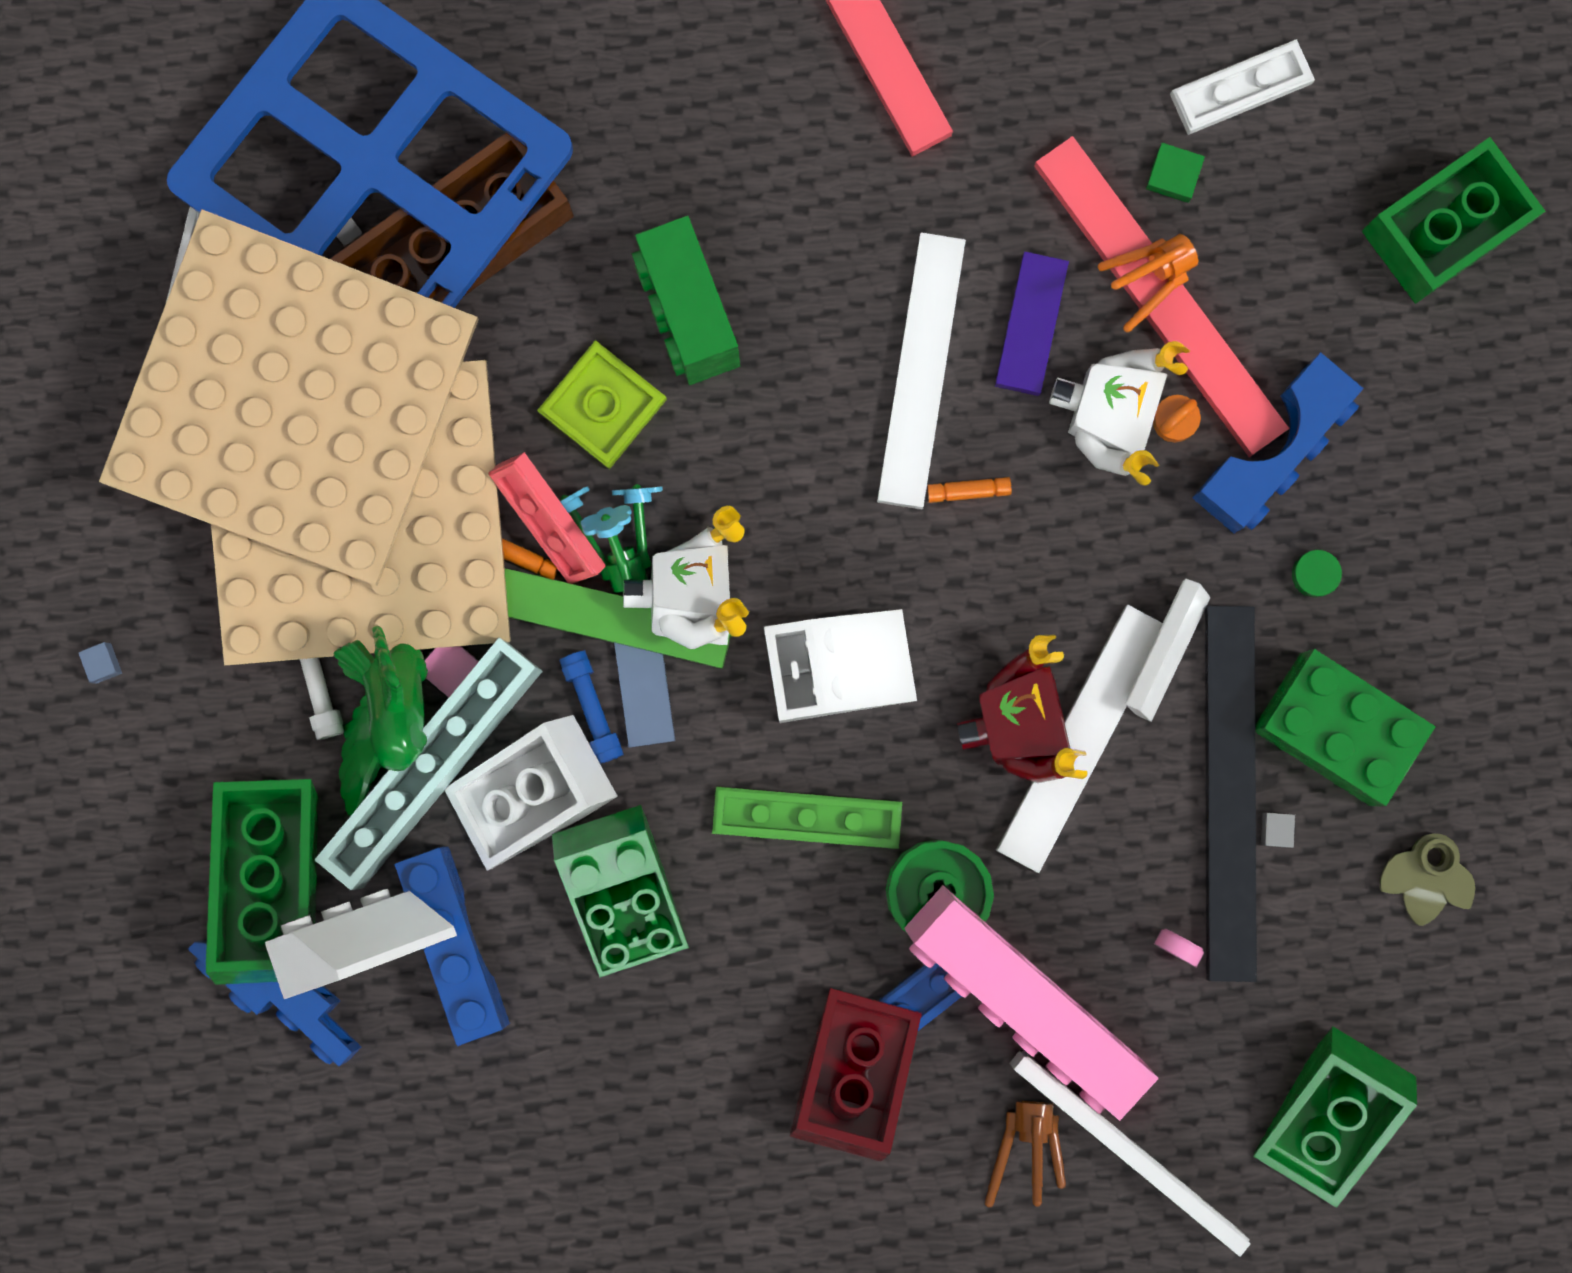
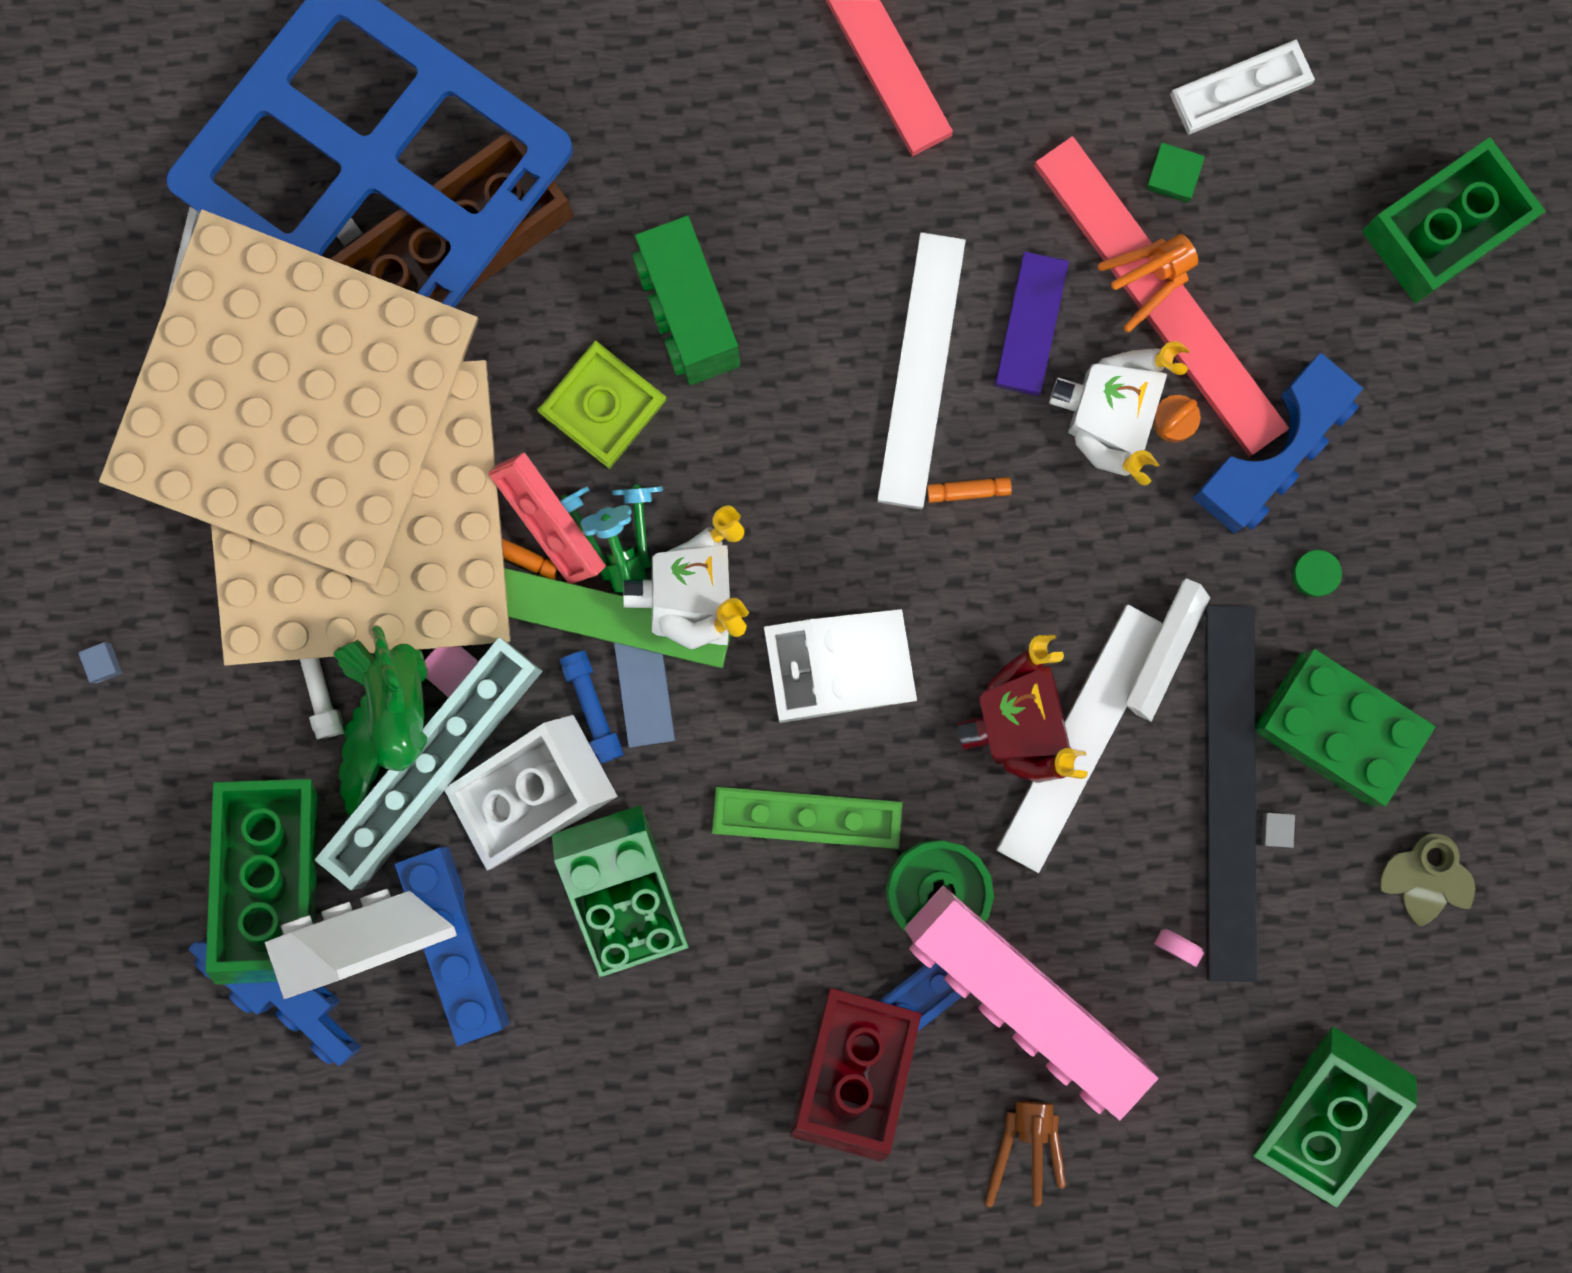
white tile [1009,1051,1251,1257] -> none

